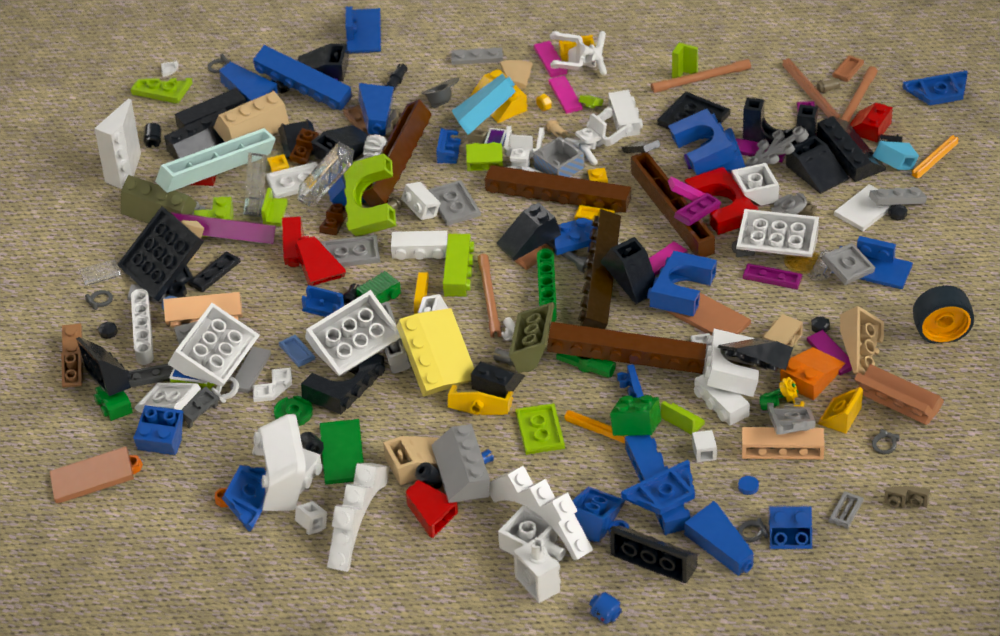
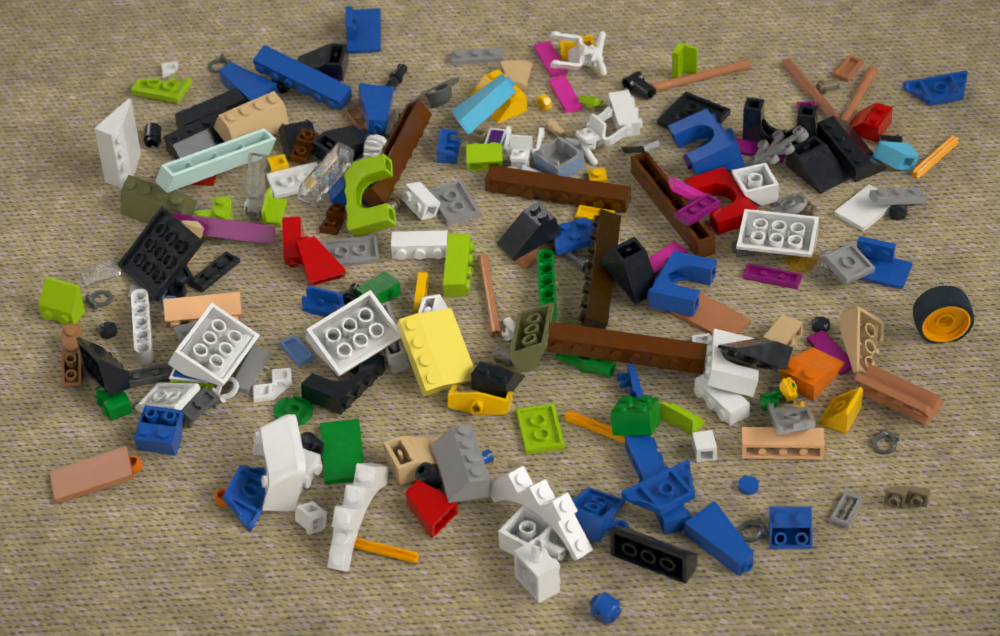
none -> lime slope [38,276,85,325]
none -> light orange axle [354,537,419,563]
none -> black piece [622,71,656,100]

